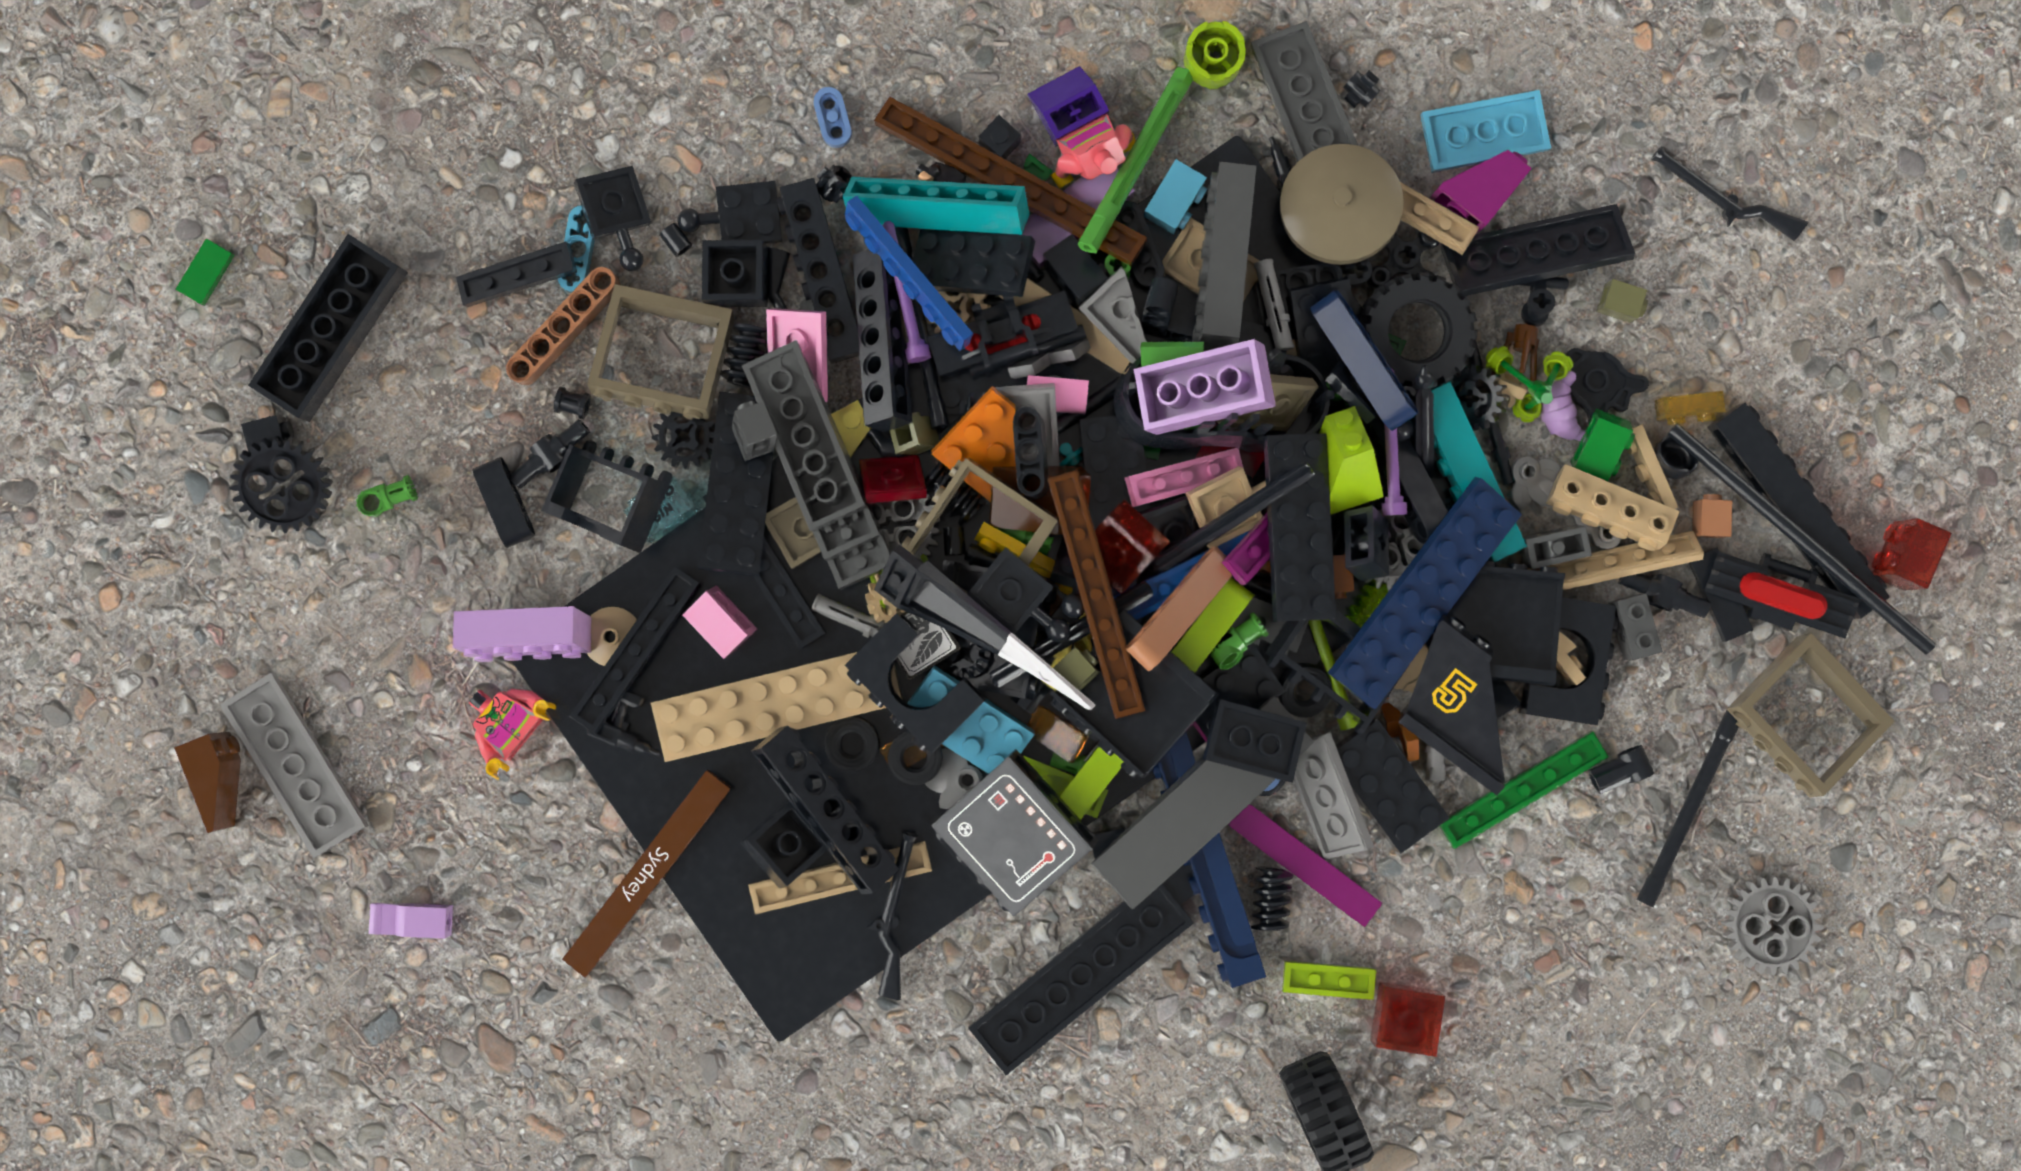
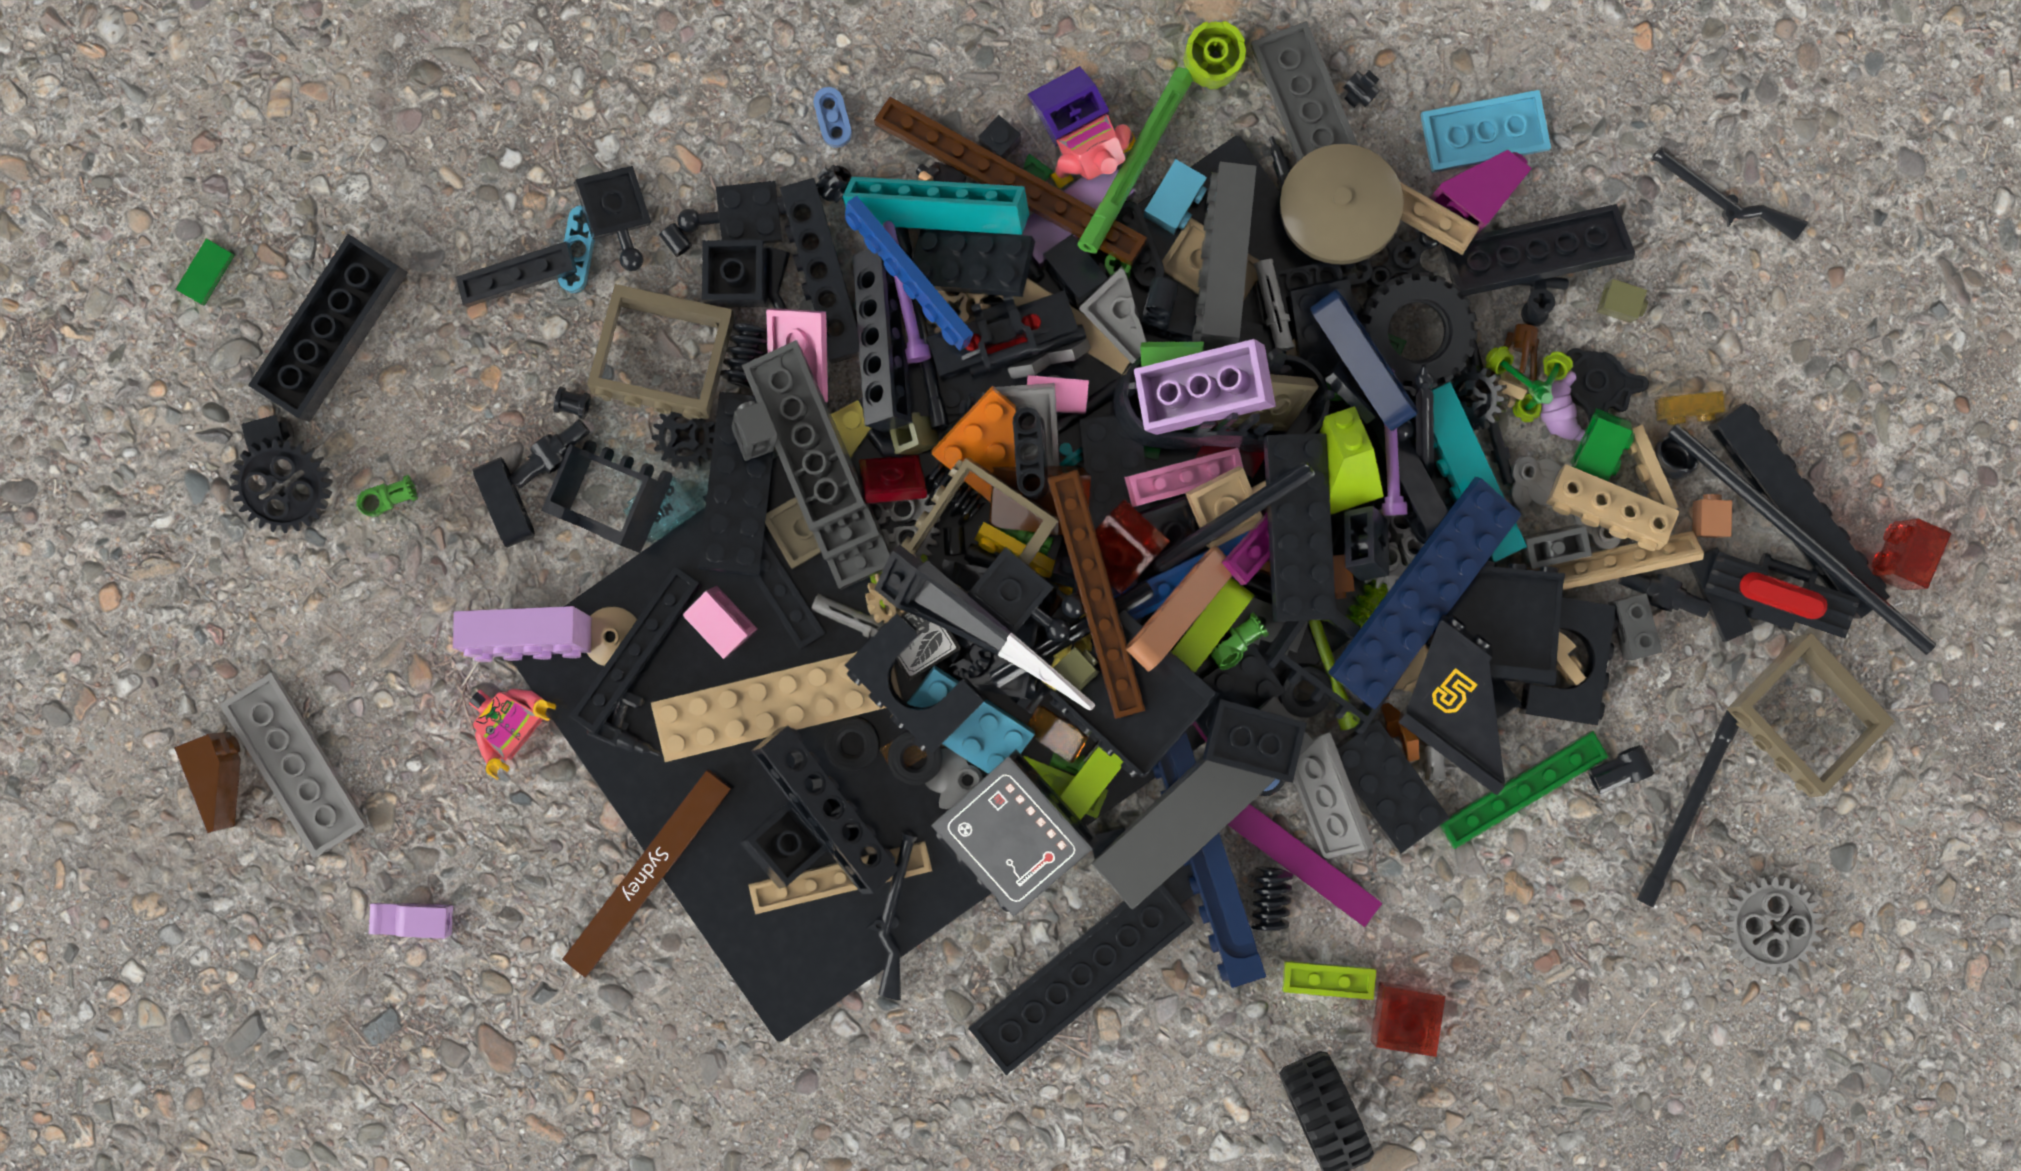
nougat beam [506,267,621,386] -> none

